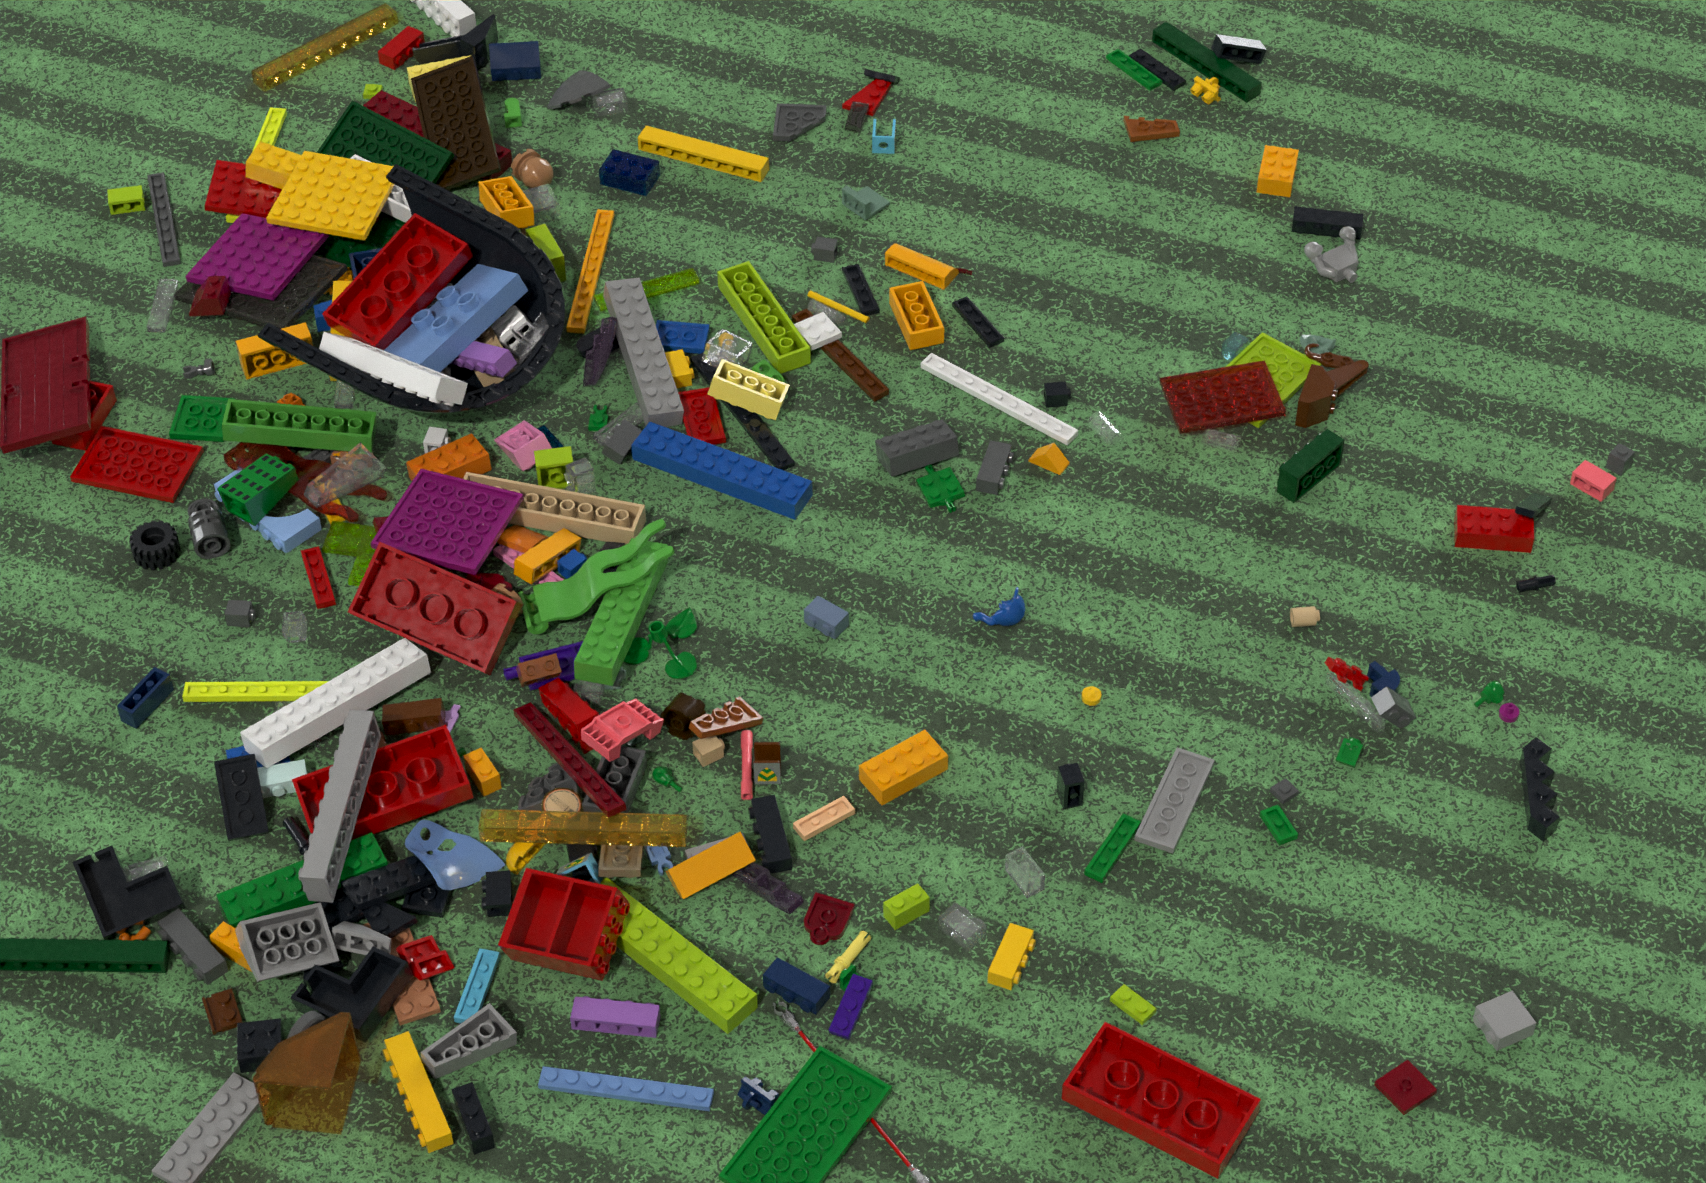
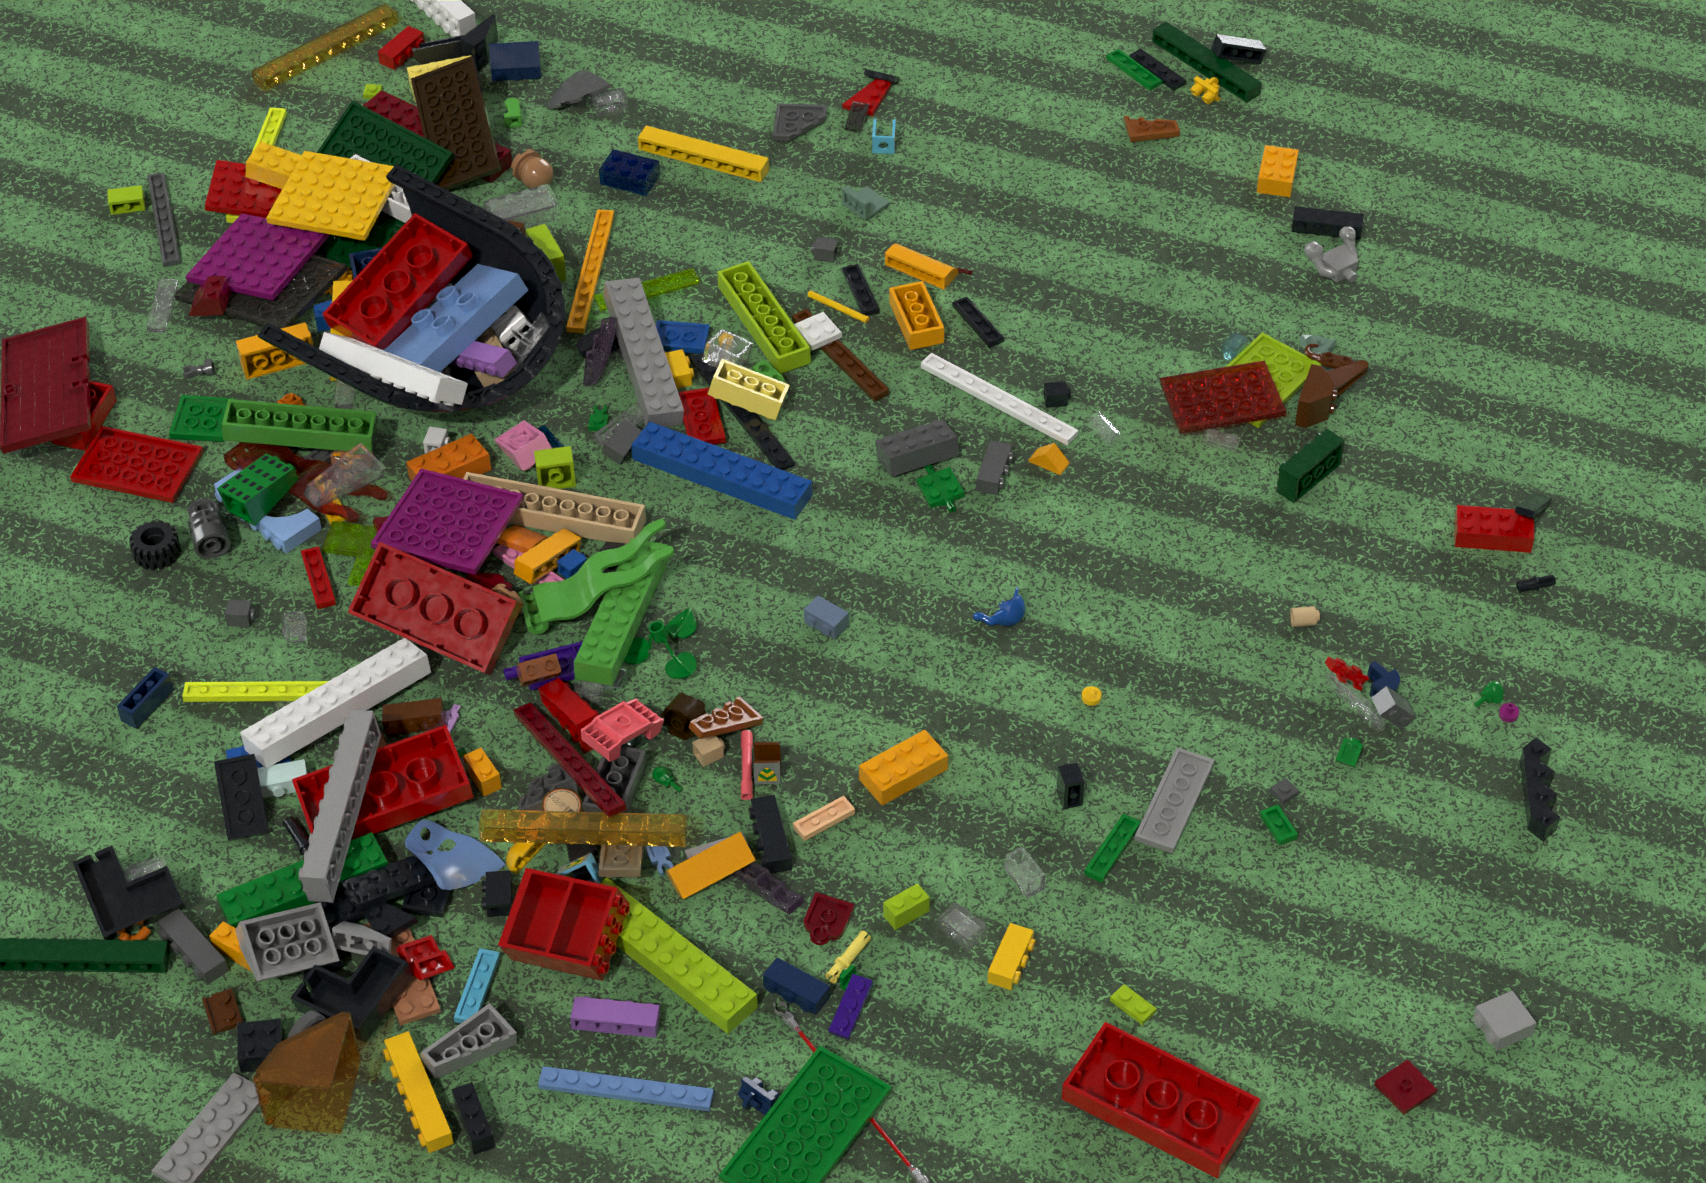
light orange brick [479,176,534,228] -> none
clear brick [564,457,596,495] -> none
clear brick [807,299,846,328] -> none
coral brick [1570,460,1617,502] -> none
dark grey brick [1606,443,1635,476] -> none

